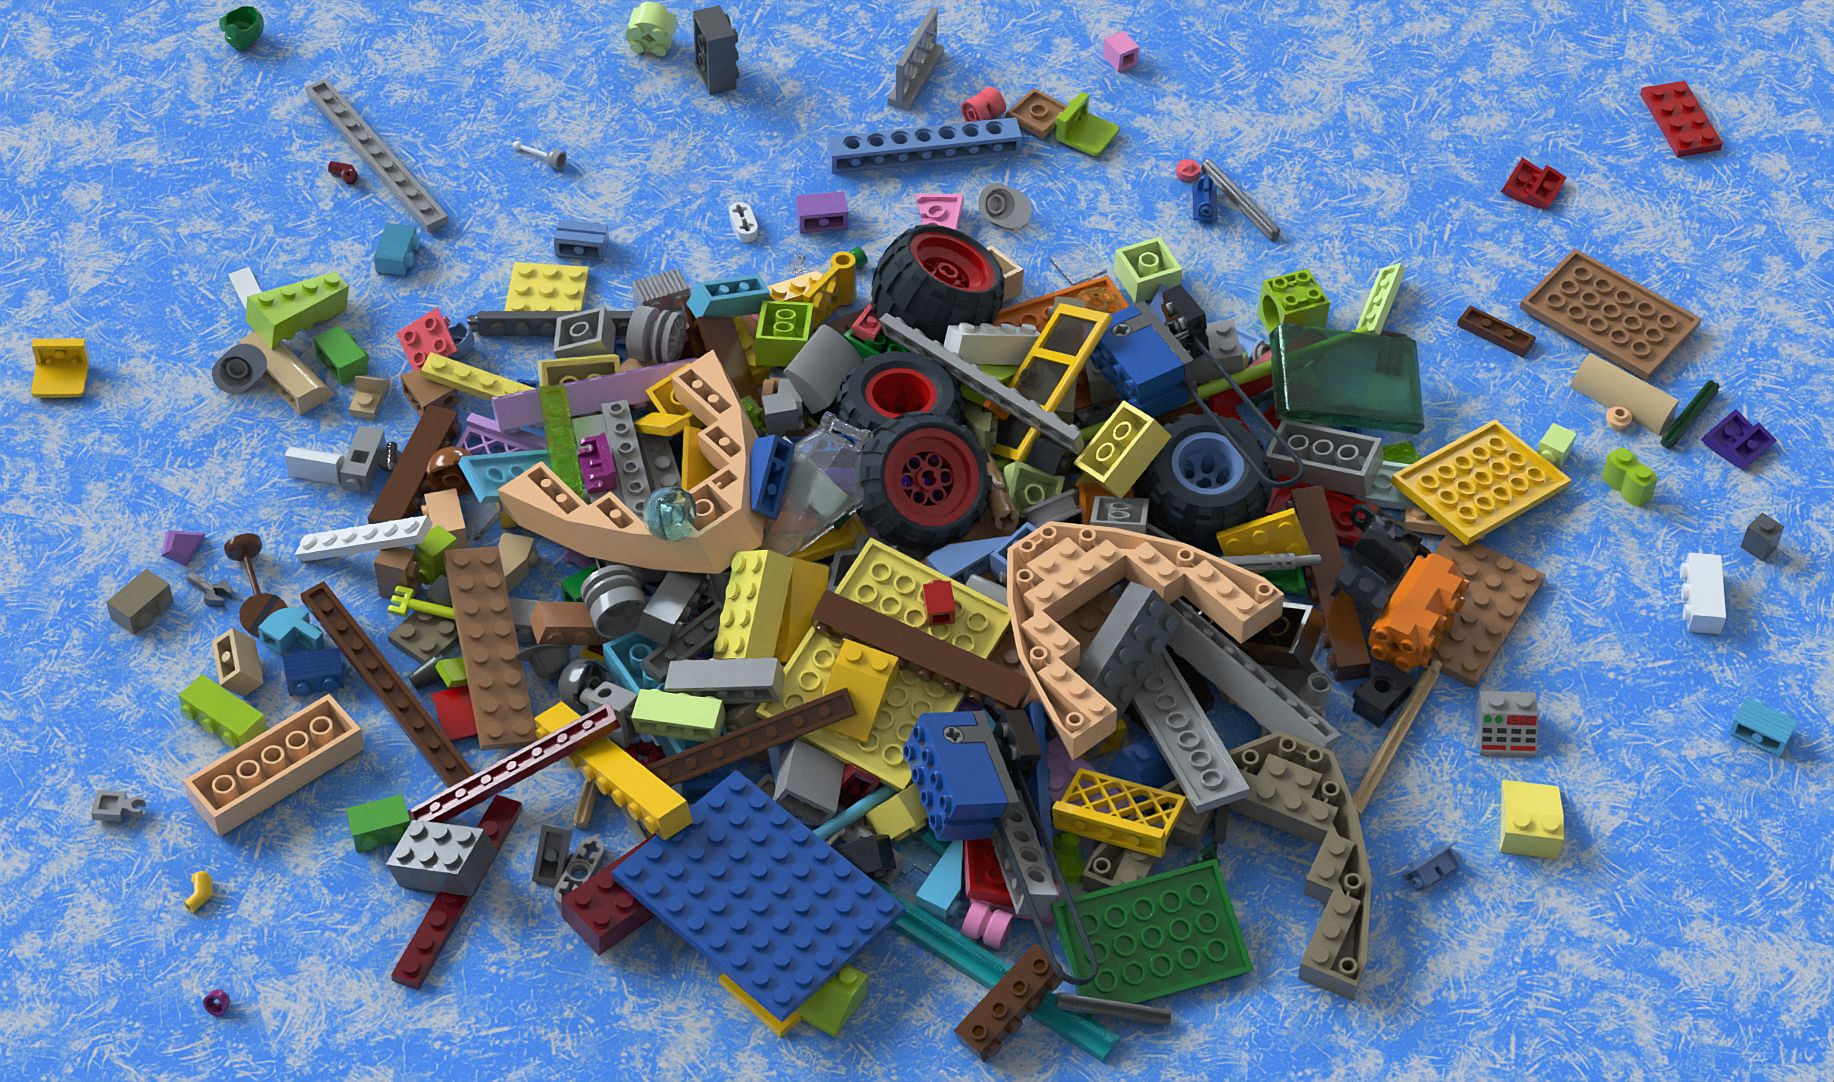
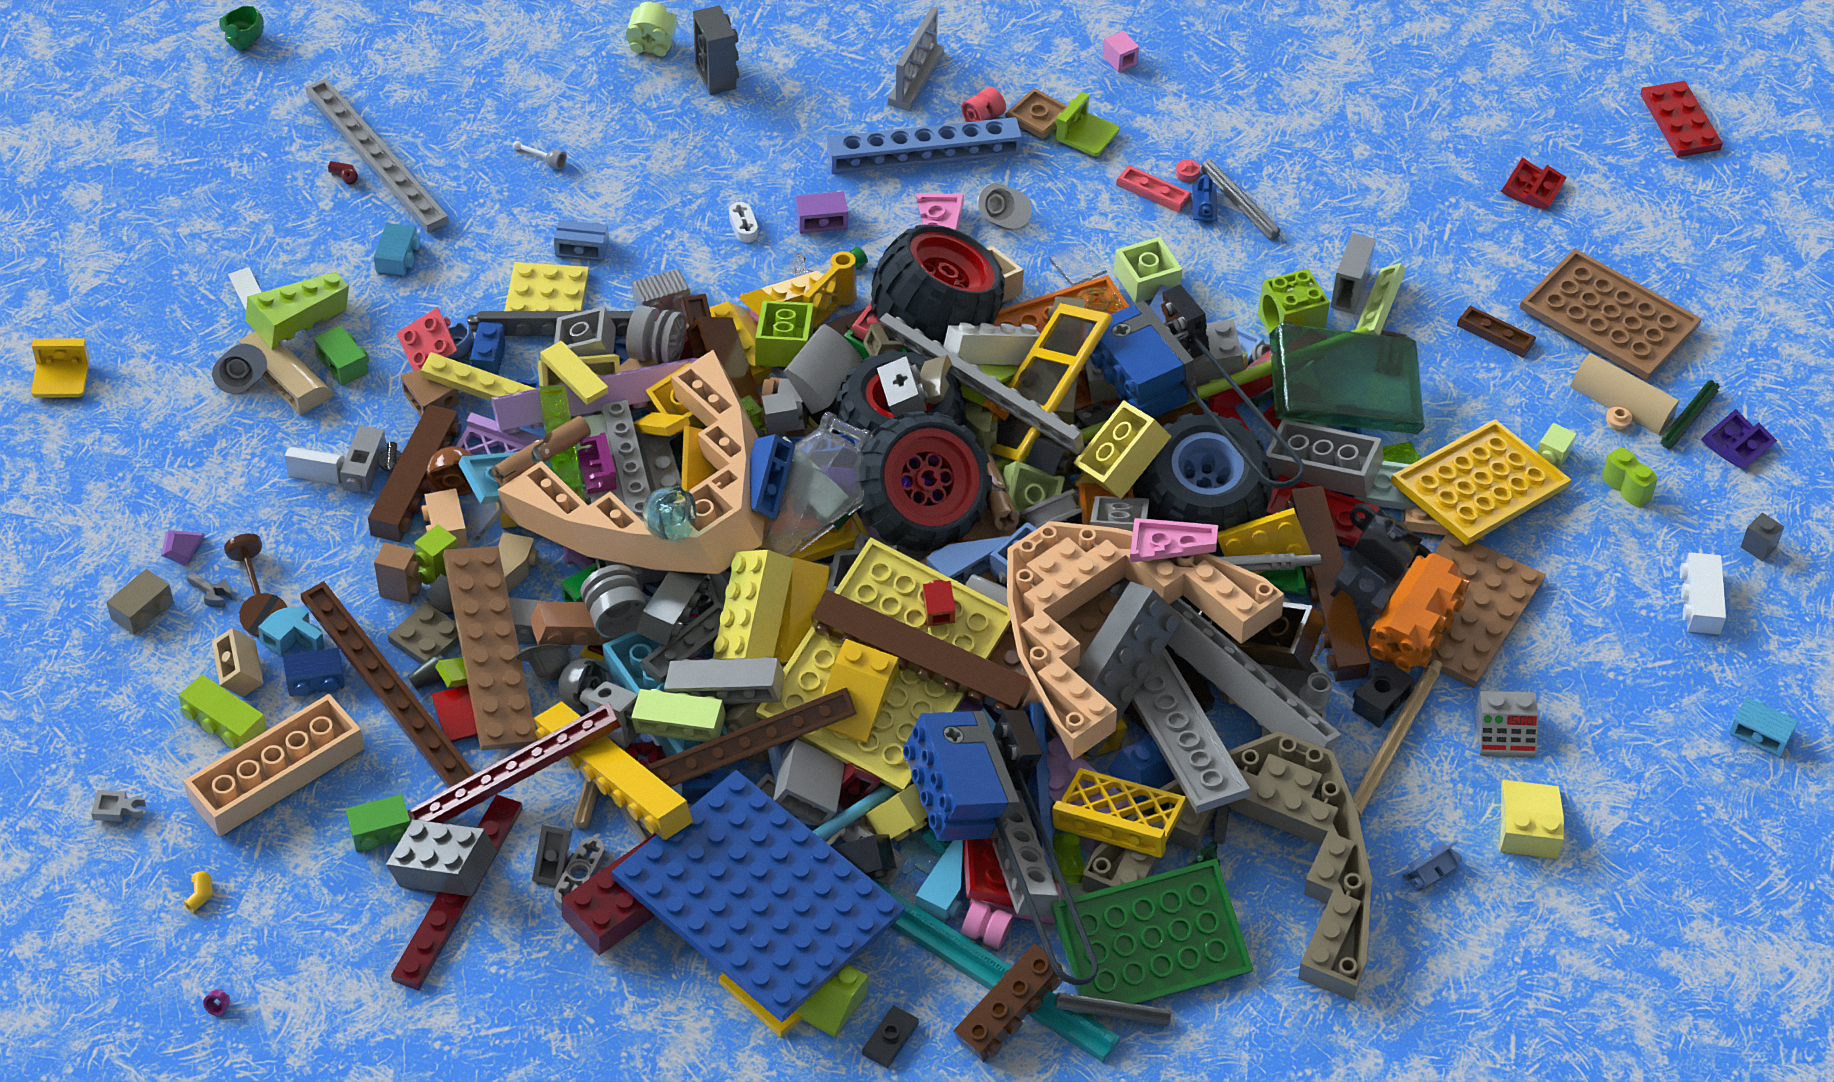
white plate [295,515,433,562] -> none
tan slope [349,375,390,420] -> none
neon yellow hinge [387,586,455,620] -> none
medium azure brick [687,274,771,319] -> none
none -> blue brick [469,322,505,375]
none -> medium nougat piece [492,416,591,486]
none -> light yellow tile [540,341,608,405]
none -> black plate [862,1005,919,1068]
none -> dark tan bracket [863,323,904,356]
none -> brick [877,356,928,417]
none -> dark tan slope [918,355,952,404]
none -> coral tile [1116,165,1192,213]
none -> bright pink wing [1130,518,1218,563]
none -> light grey brick [1330,233,1376,314]

